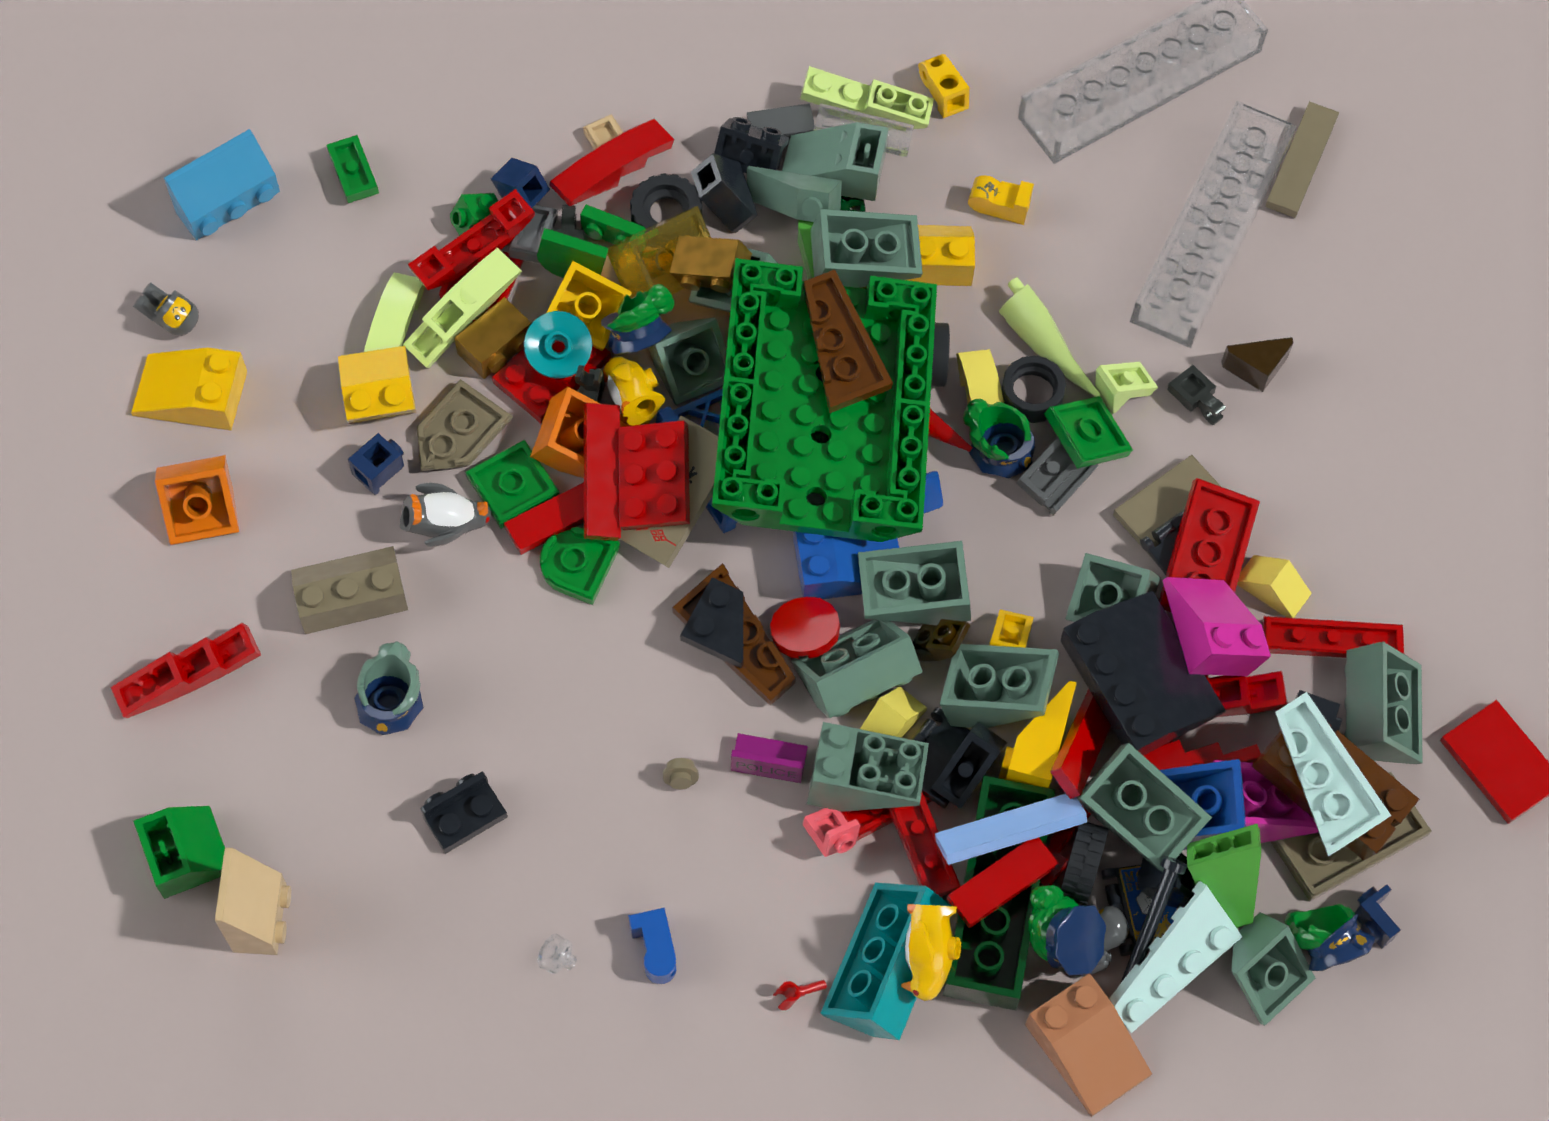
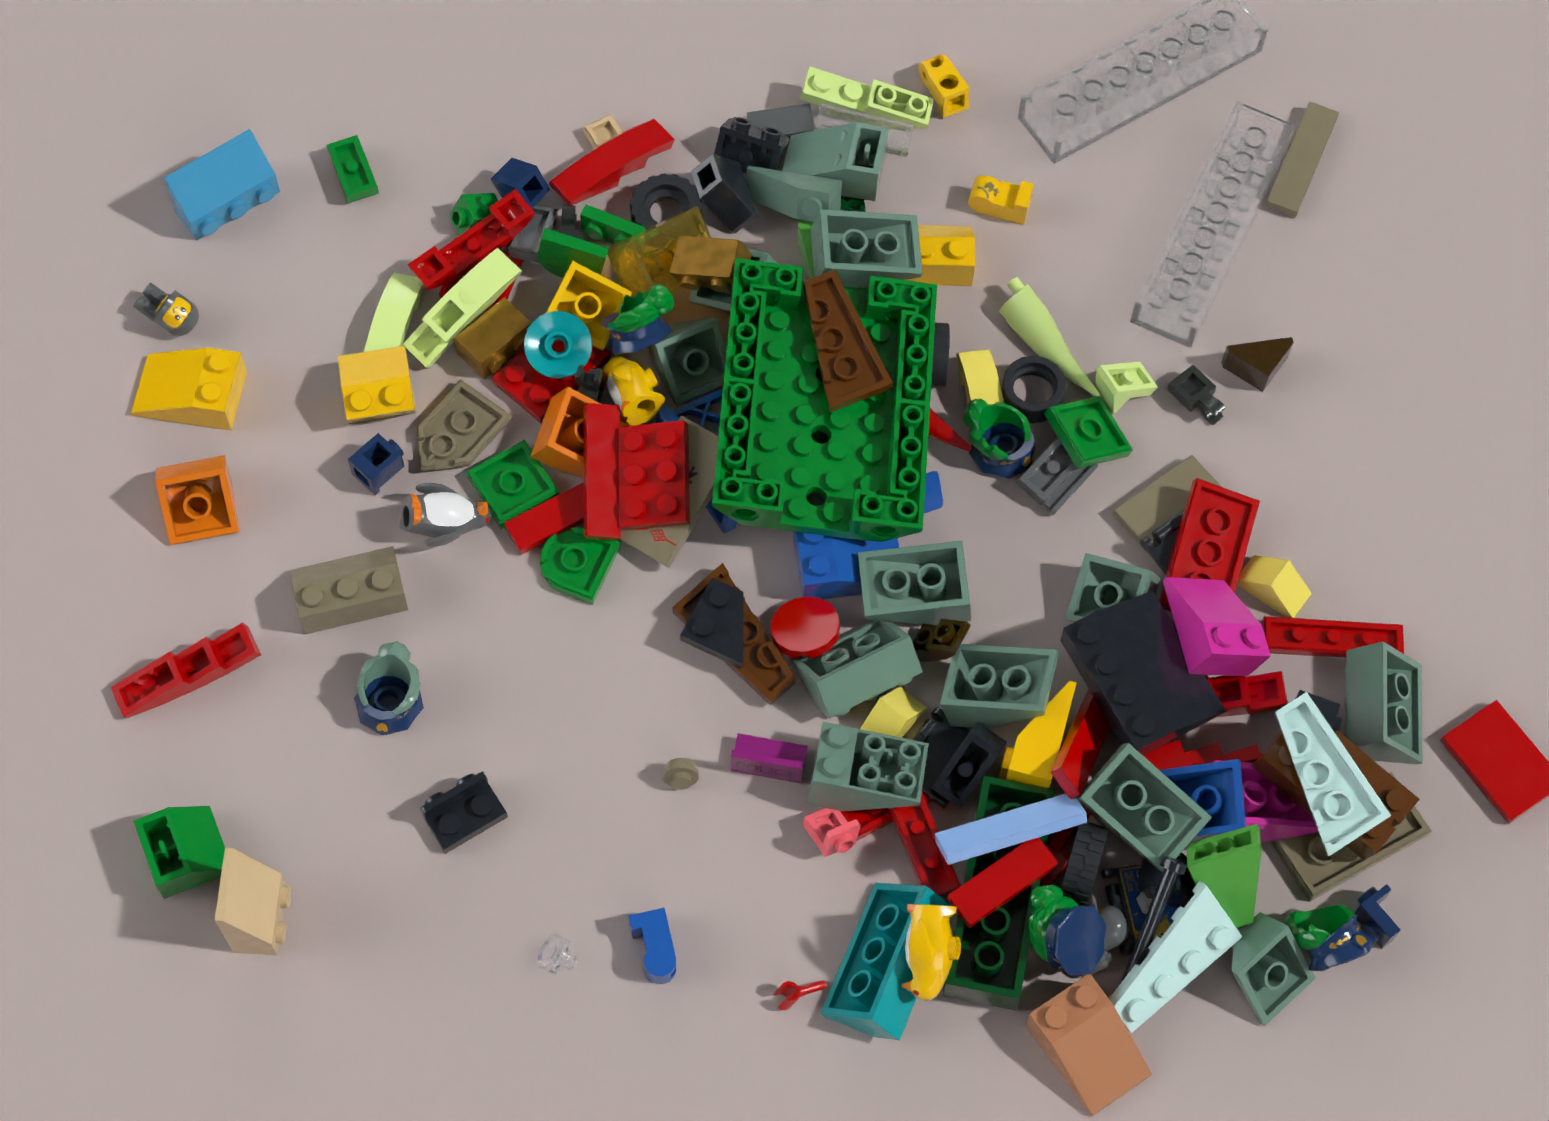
yellow slope [990,609,1034,648] -> none

